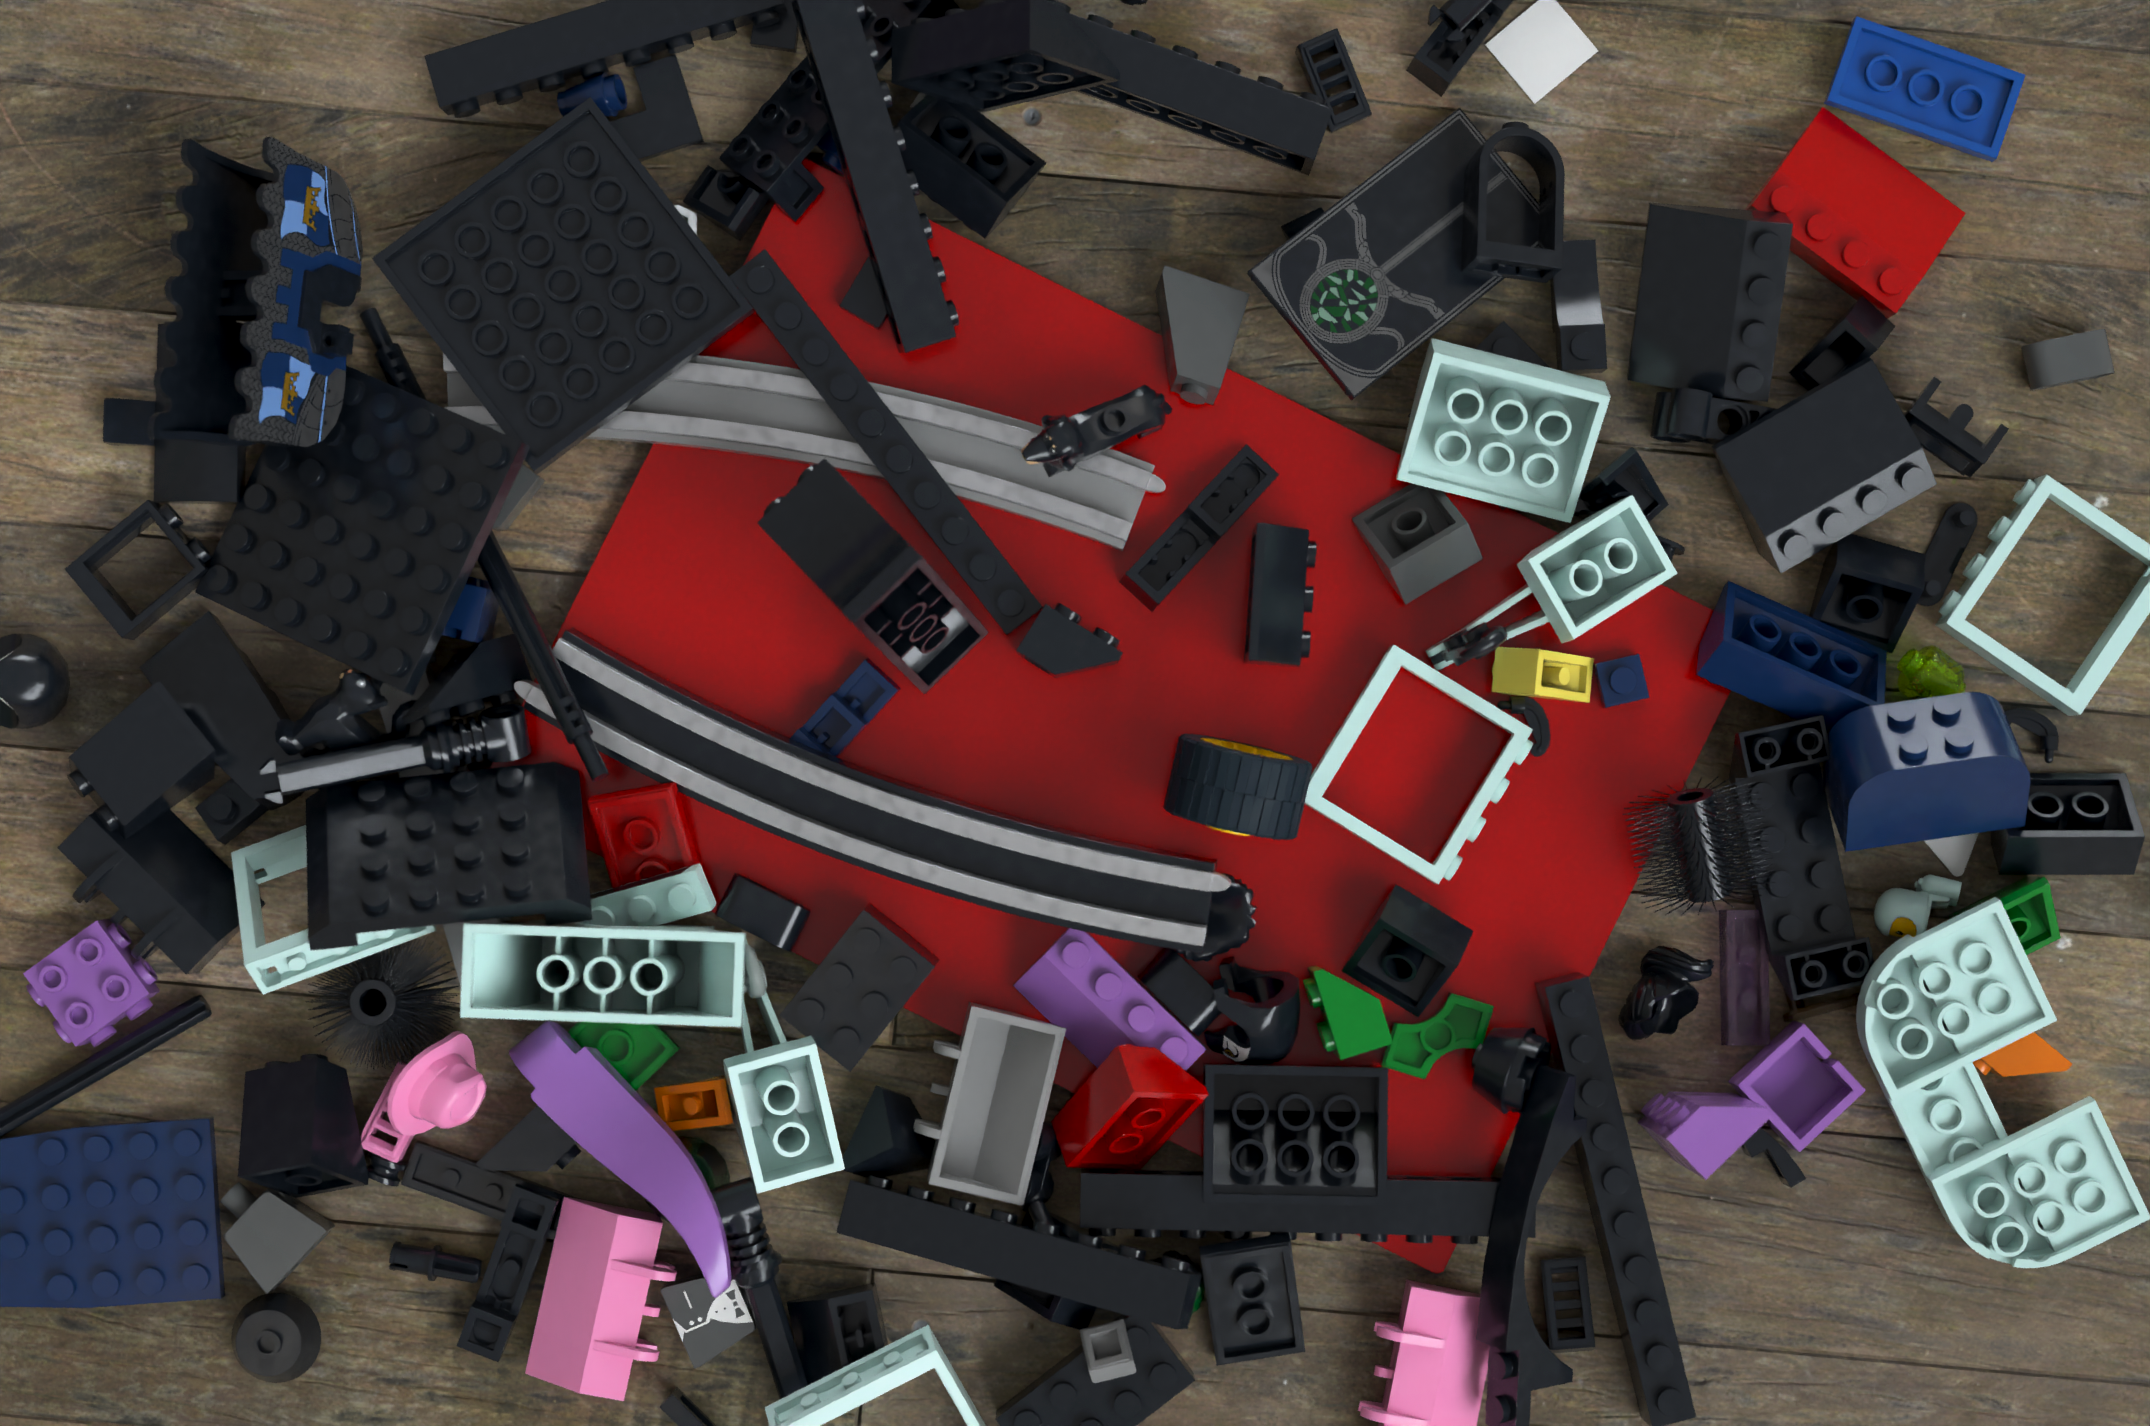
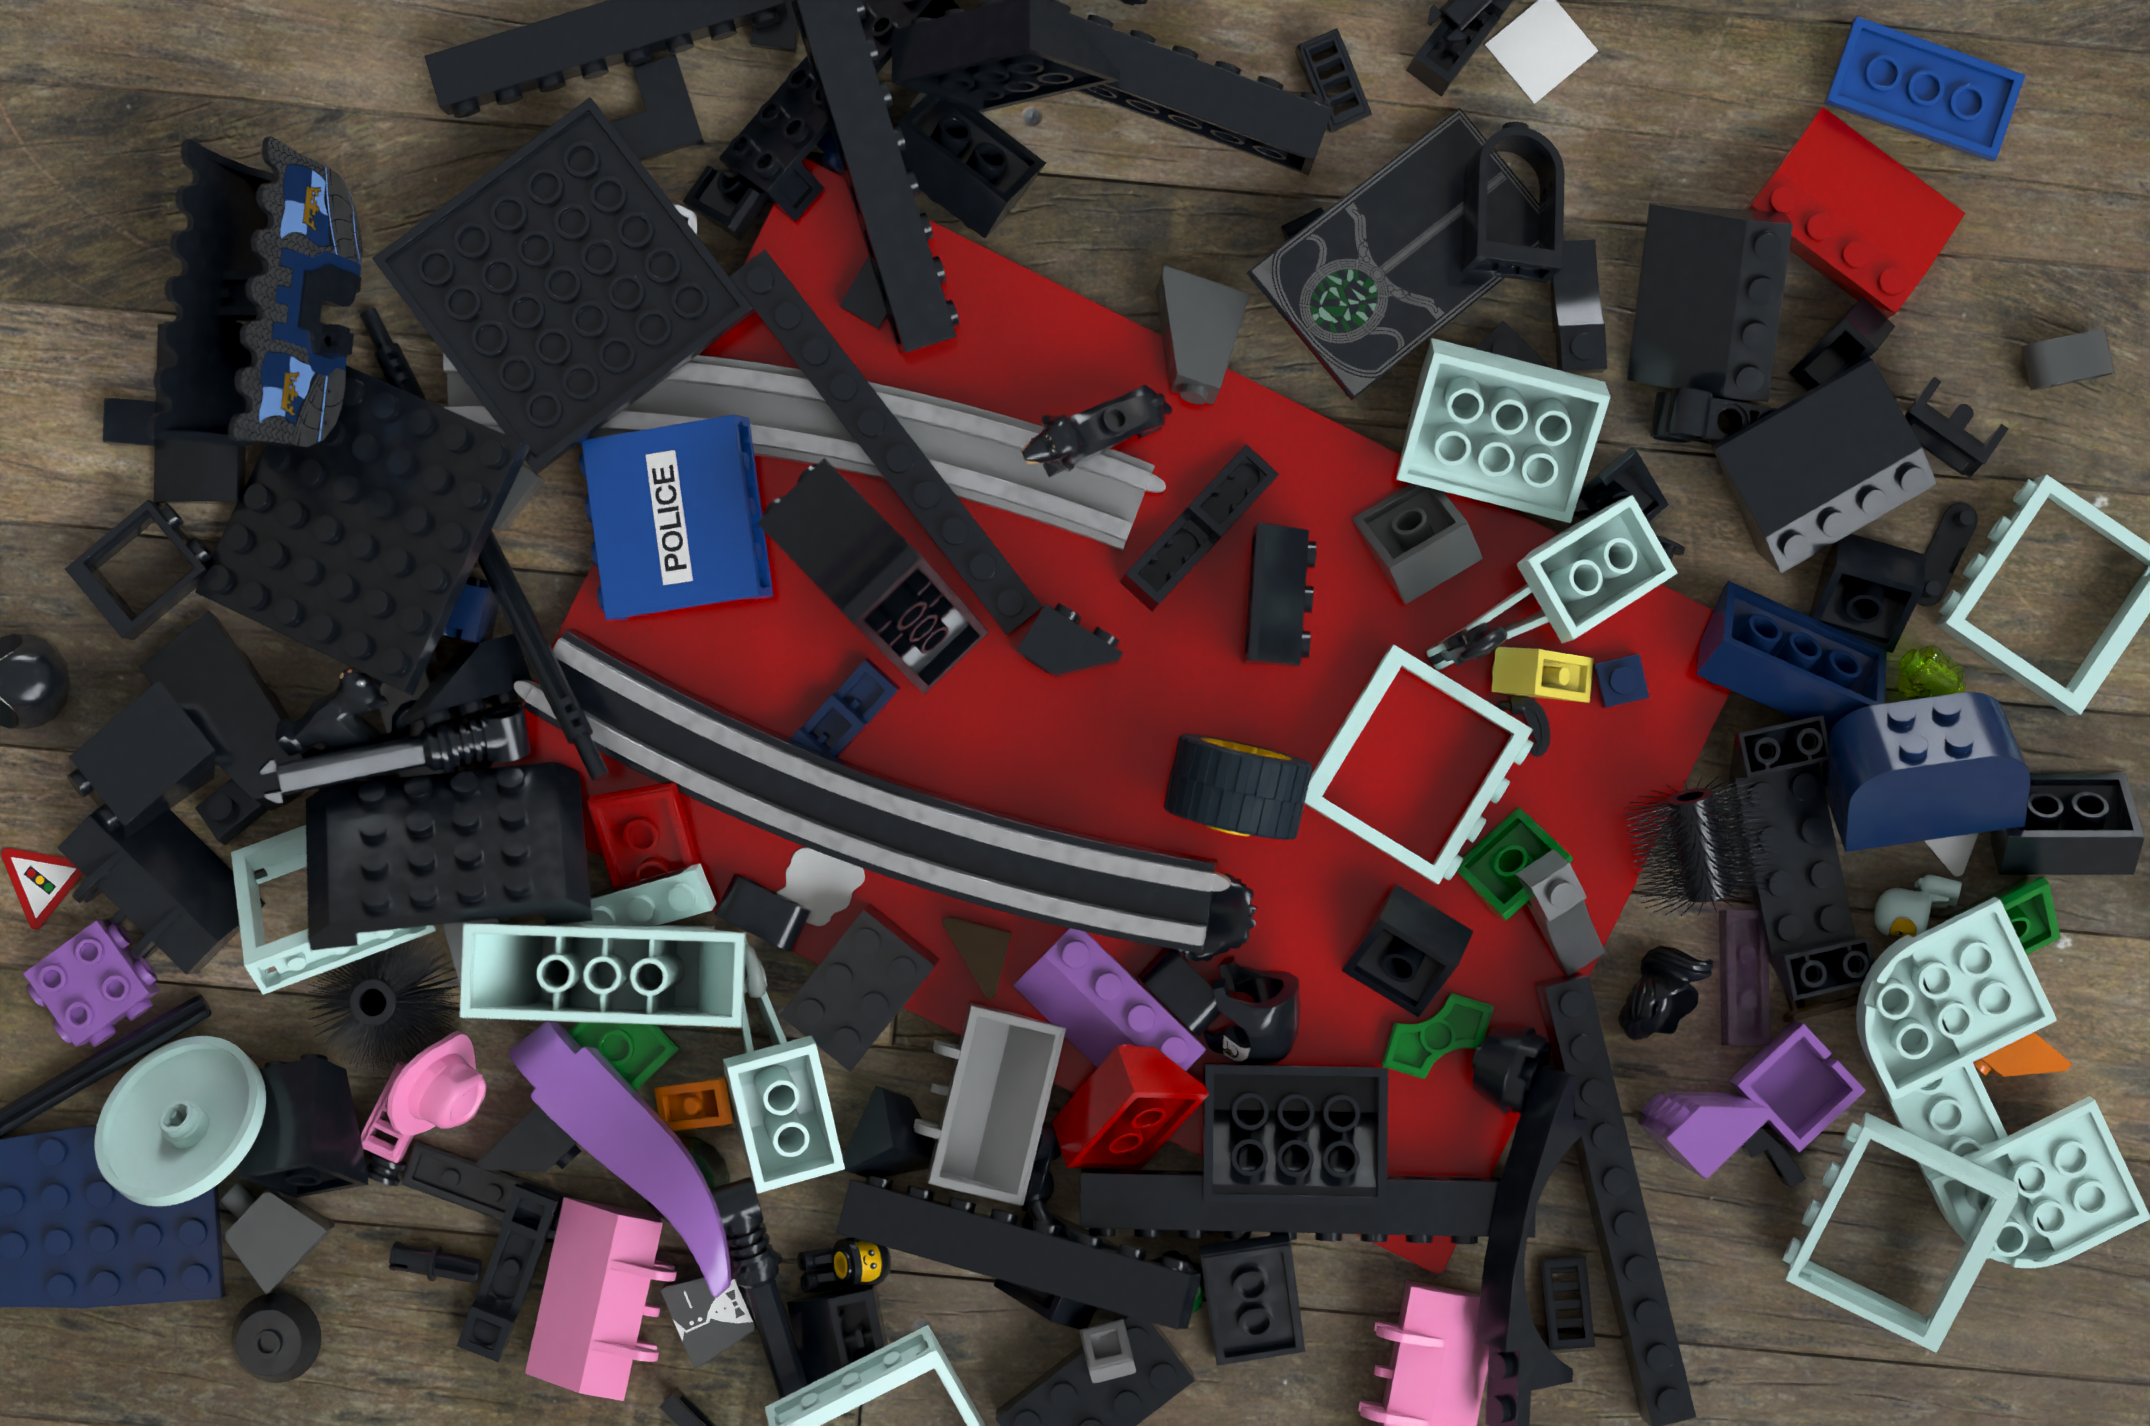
dark blue cone [557,72,627,117] -> none
green slope [1303,965,1393,1060] -> none
black piece [2005,709,2059,763] -> none
none -> sticker [1,848,83,930]
none -> light aqua dish [94,1036,266,1206]
none -> blue panel [579,415,774,620]
none -> white sticker [776,848,865,926]
none -> black piece [797,1237,891,1293]
none -> dark brown slope [942,916,1012,1000]
none -> green slope [1456,807,1574,920]
none -> dark grey slope [1516,849,1606,976]
none -> light aqua window [1782,1112,2018,1353]

